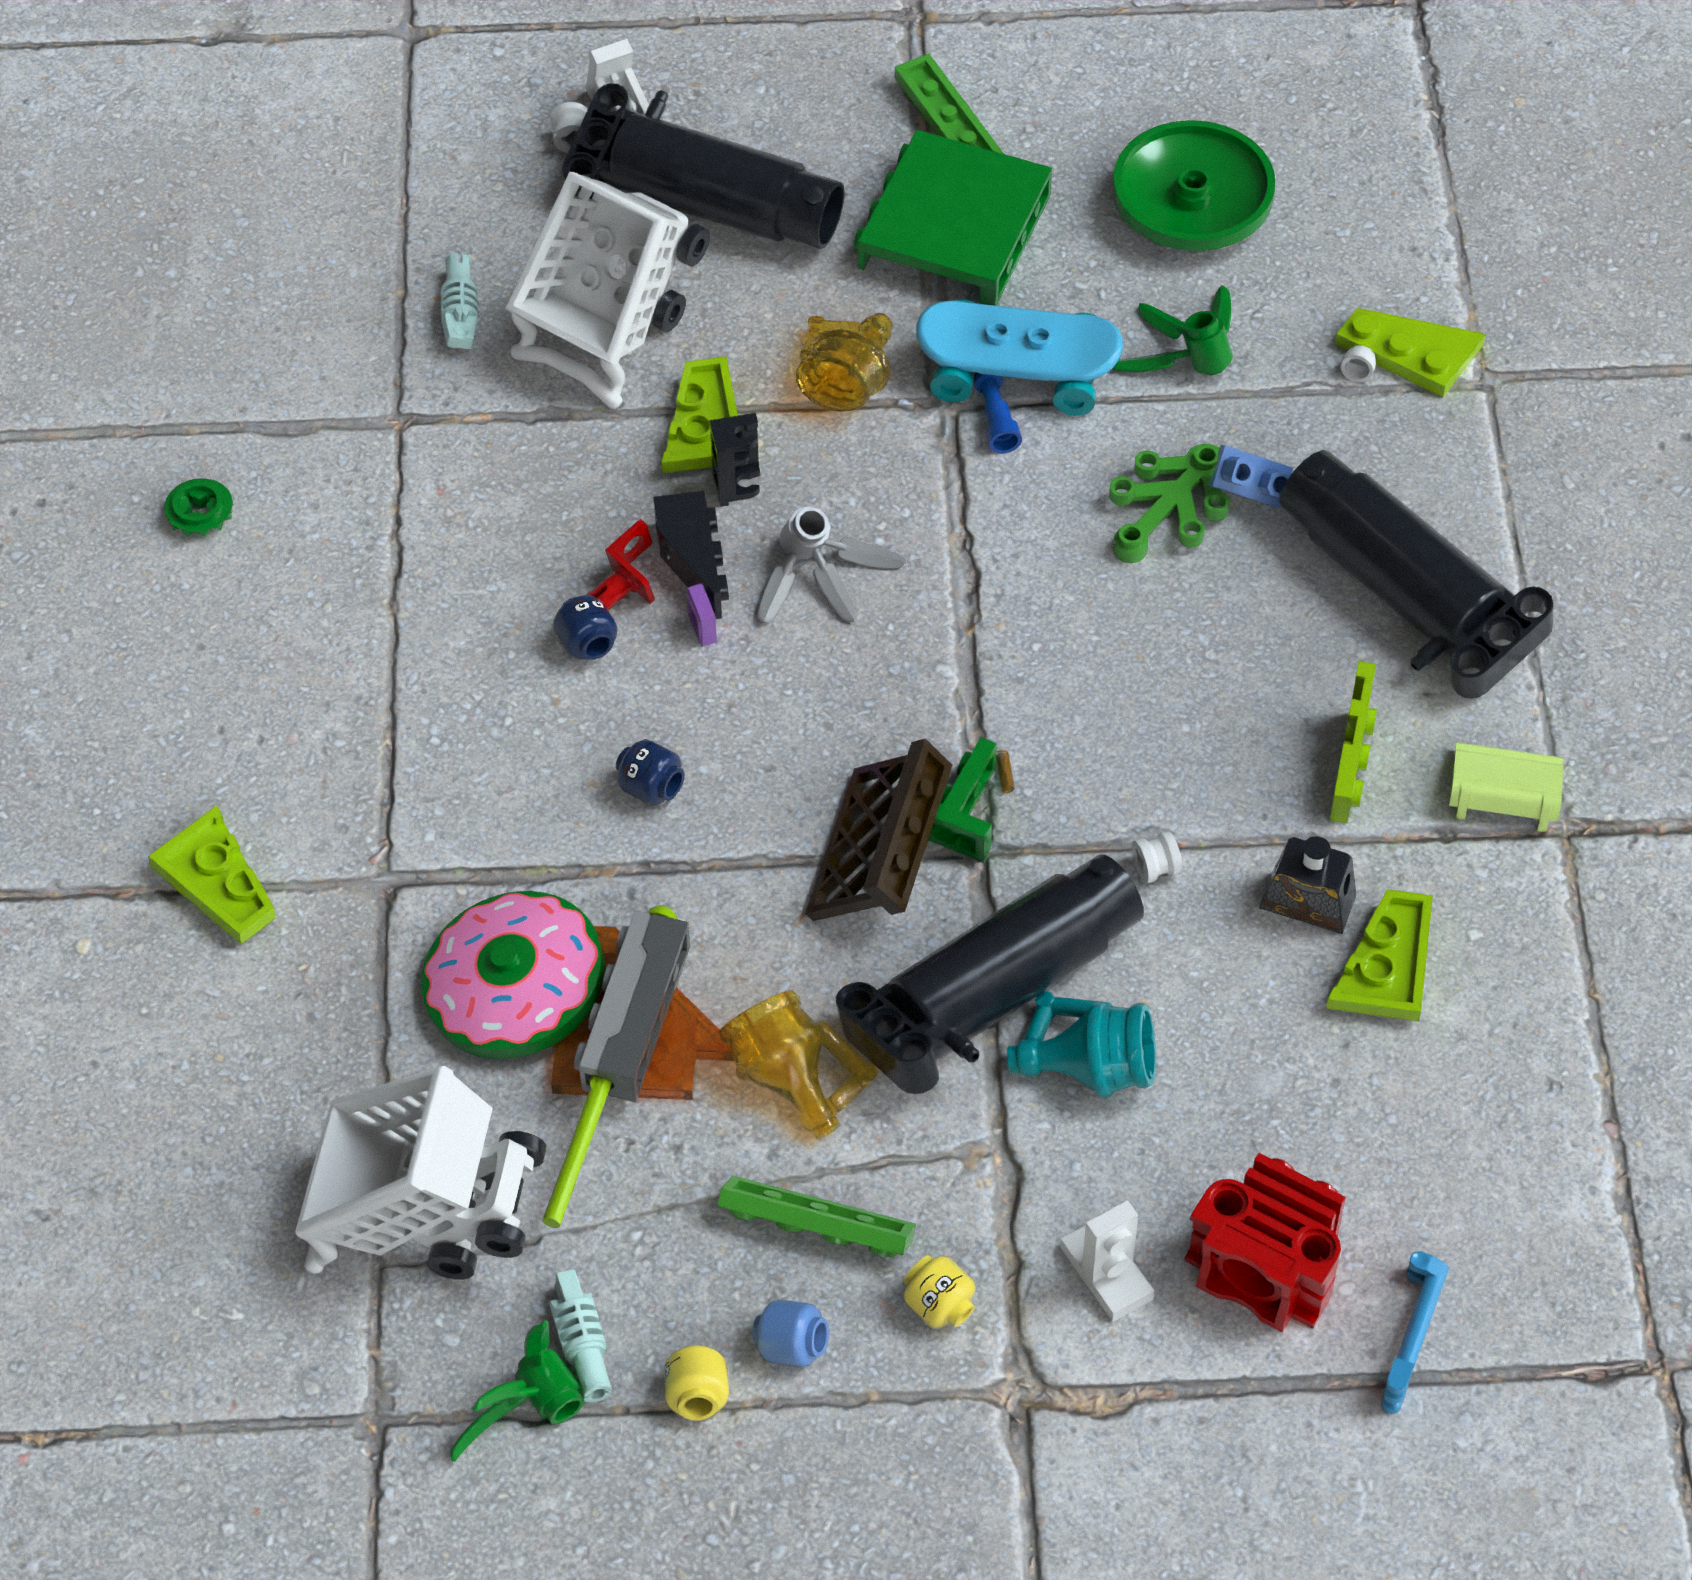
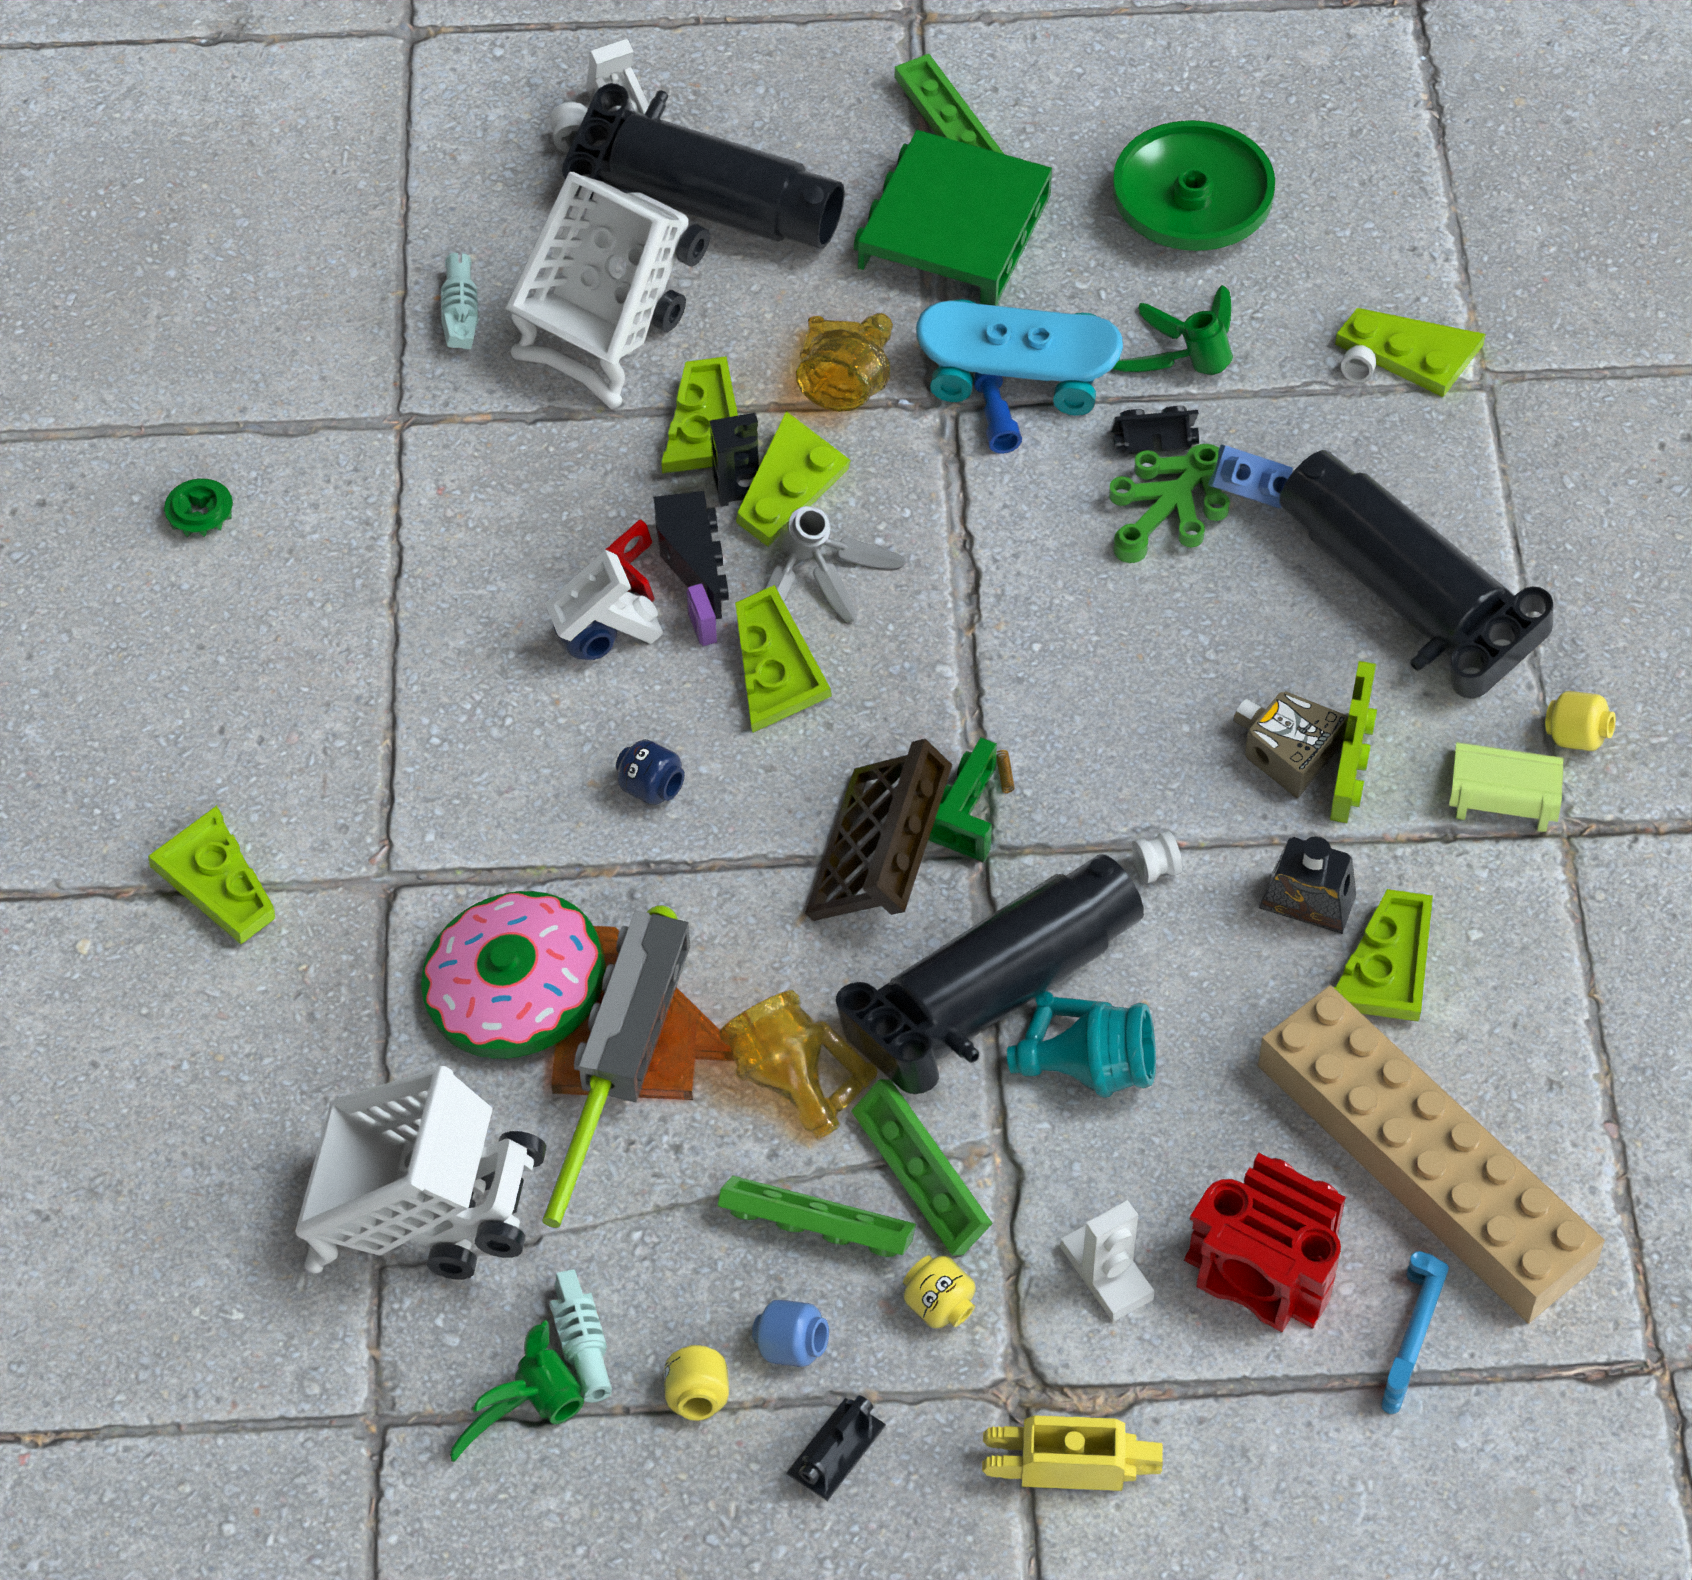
none -> white bracket [545,550,663,644]
none -> lime wing [735,585,832,733]
none -> lime wing [736,411,851,547]
none -> black hinge [787,1395,886,1502]
none -> bright green plate [851,1079,993,1255]
none -> light yellow hinge [982,1415,1163,1491]
none -> black hinge [1110,406,1199,455]
none -> dark tan torso [1233,691,1348,798]
none -> tan brick [1258,985,1605,1324]
none -> light yellow head [1545,691,1616,751]

